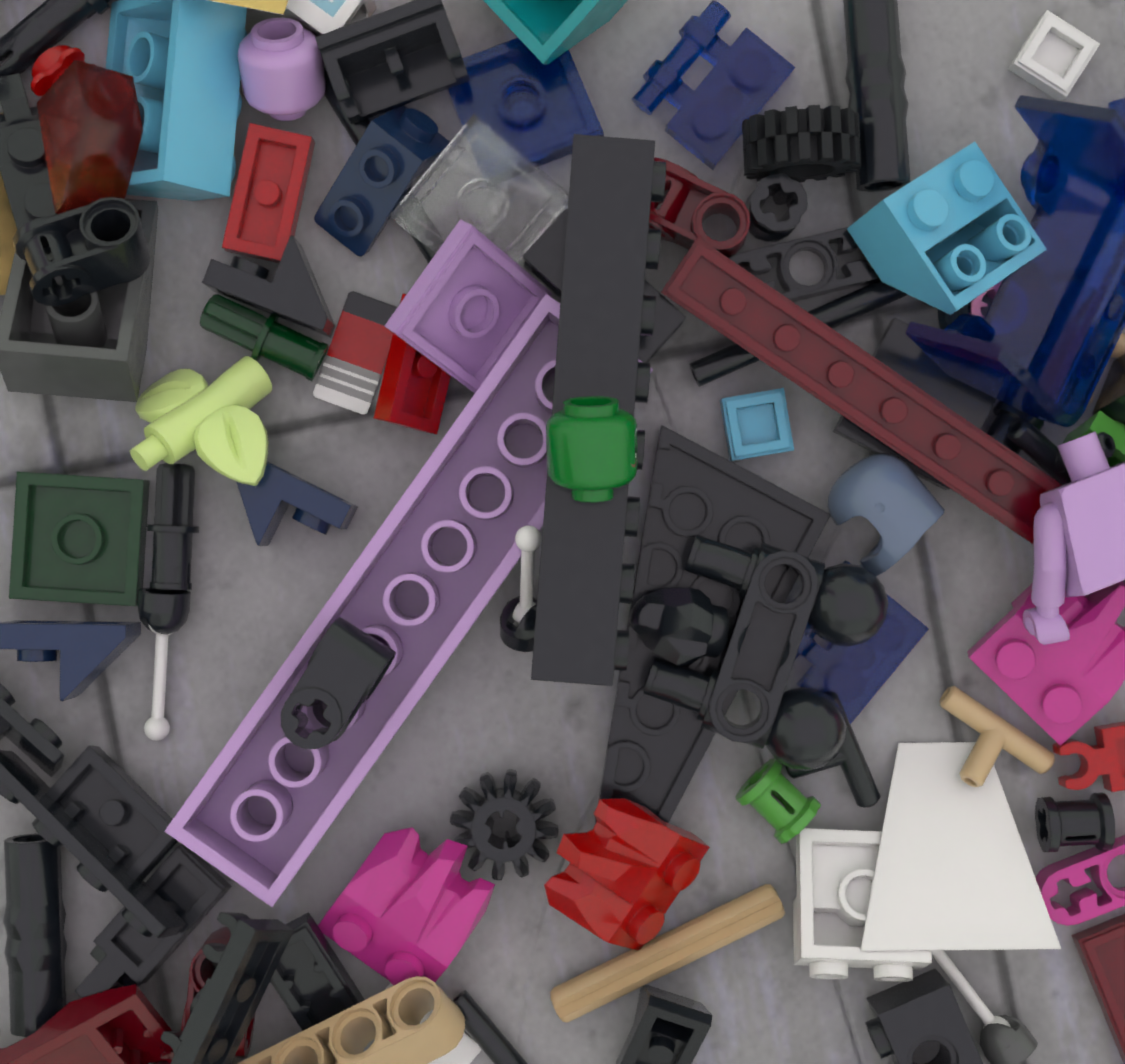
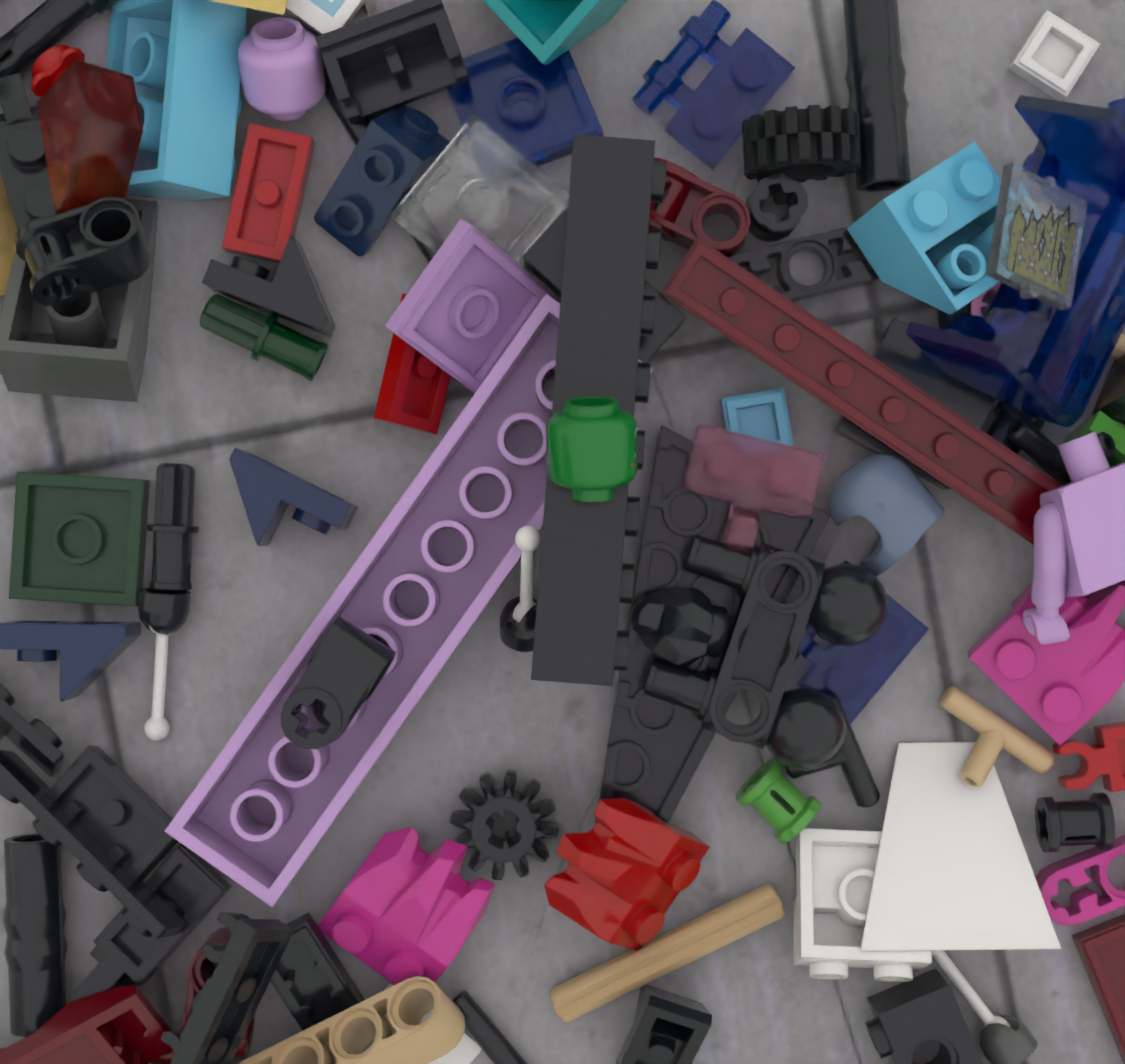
yellowish green plant [130,356,272,486] -> none
sticker [313,291,397,415] -> none
black piece [689,280,908,387] -> none
none -> clear pink plate [682,424,825,551]
none -> piece [986,163,1087,310]

